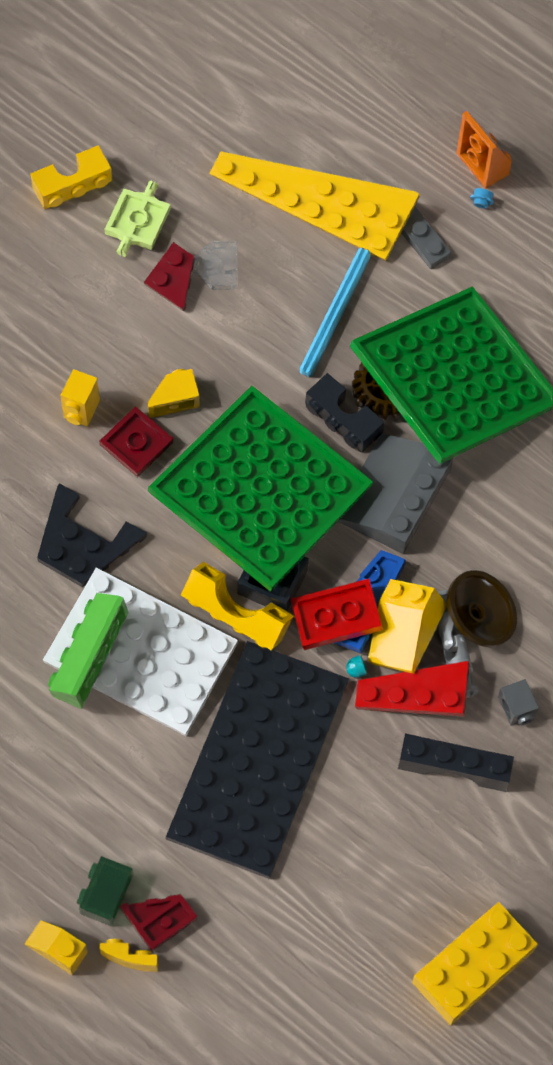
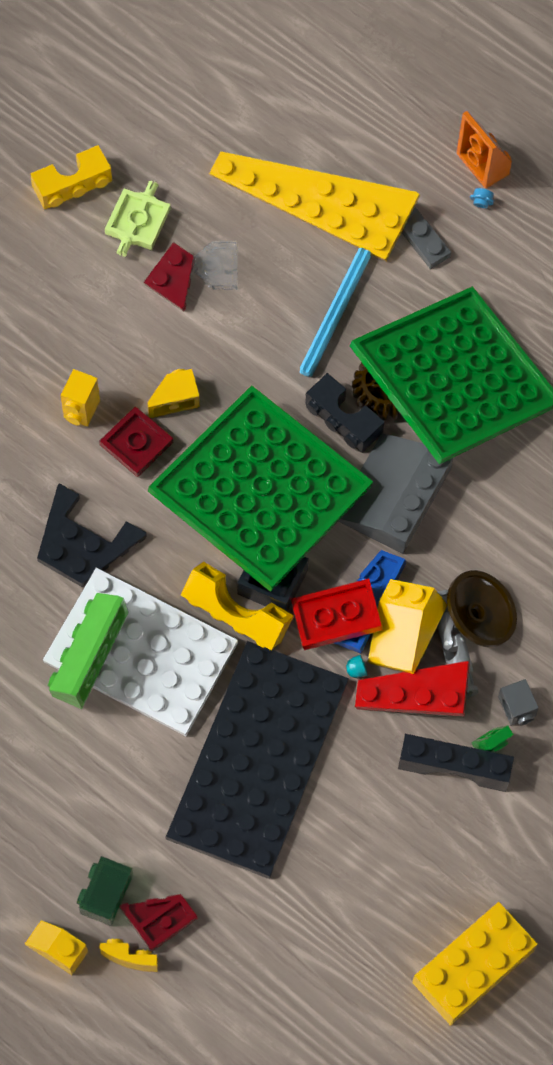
none -> green plate [471,725,514,752]

